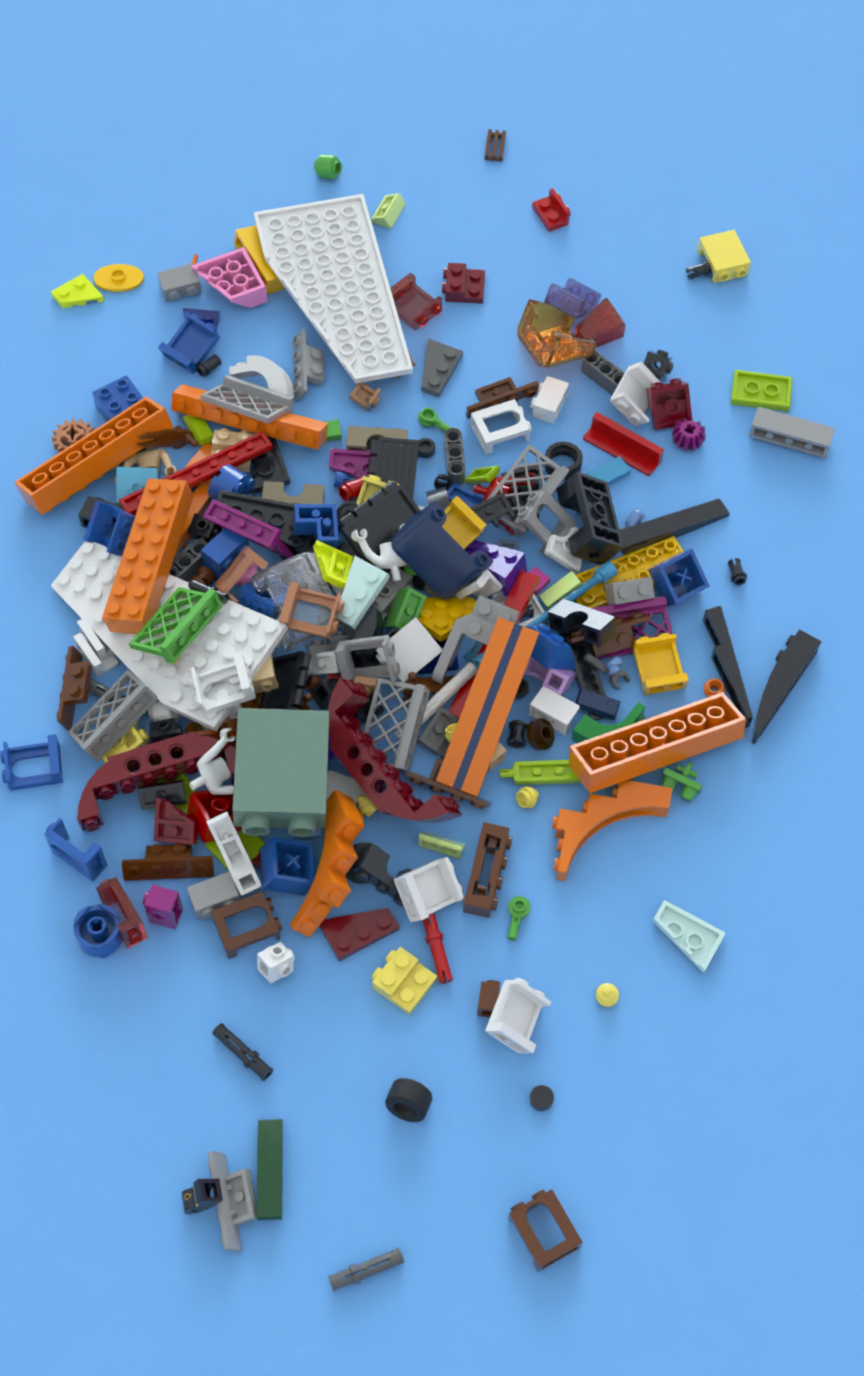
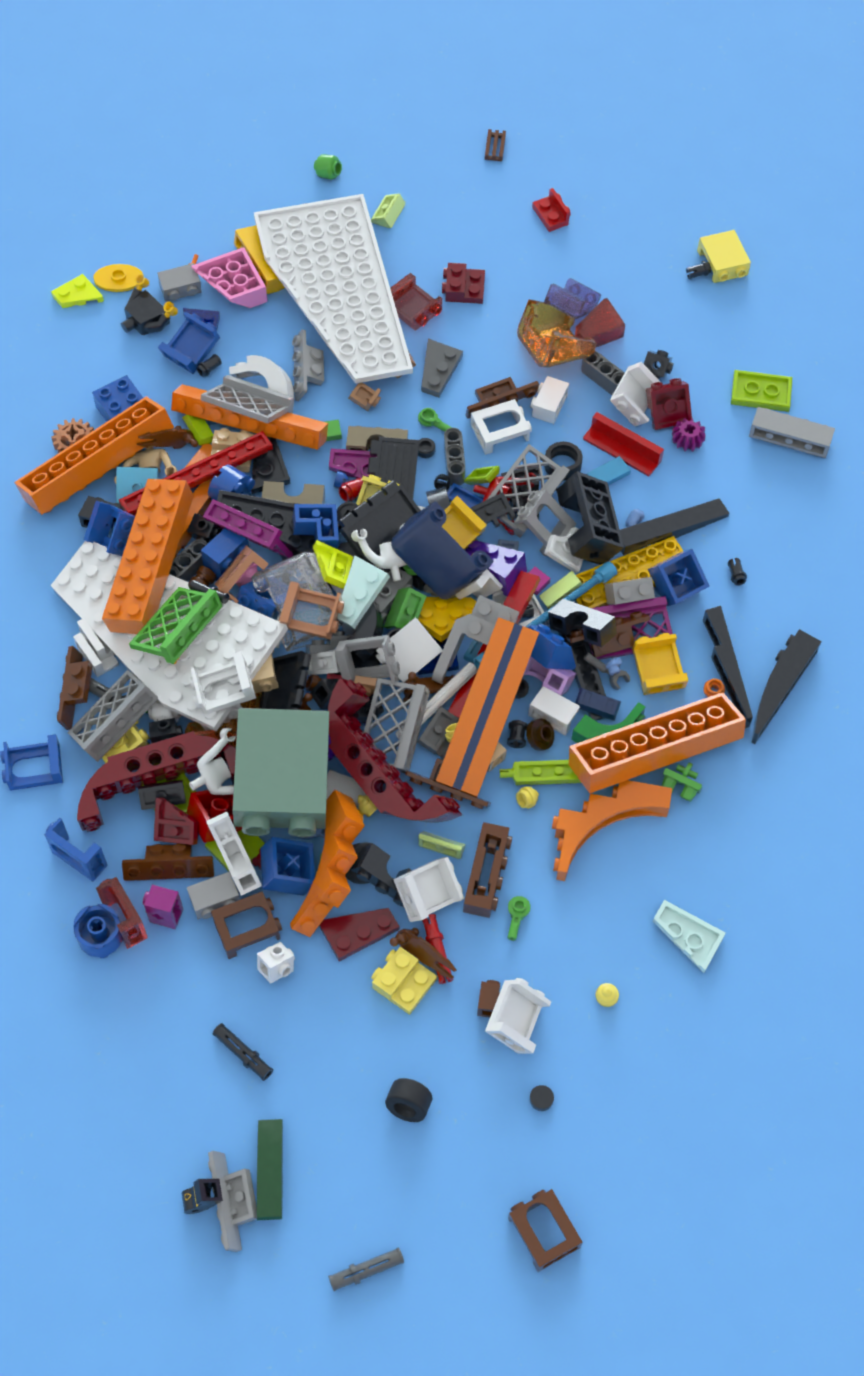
none -> black torso [121,274,178,335]
none -> reddish brown piece [390,928,457,979]

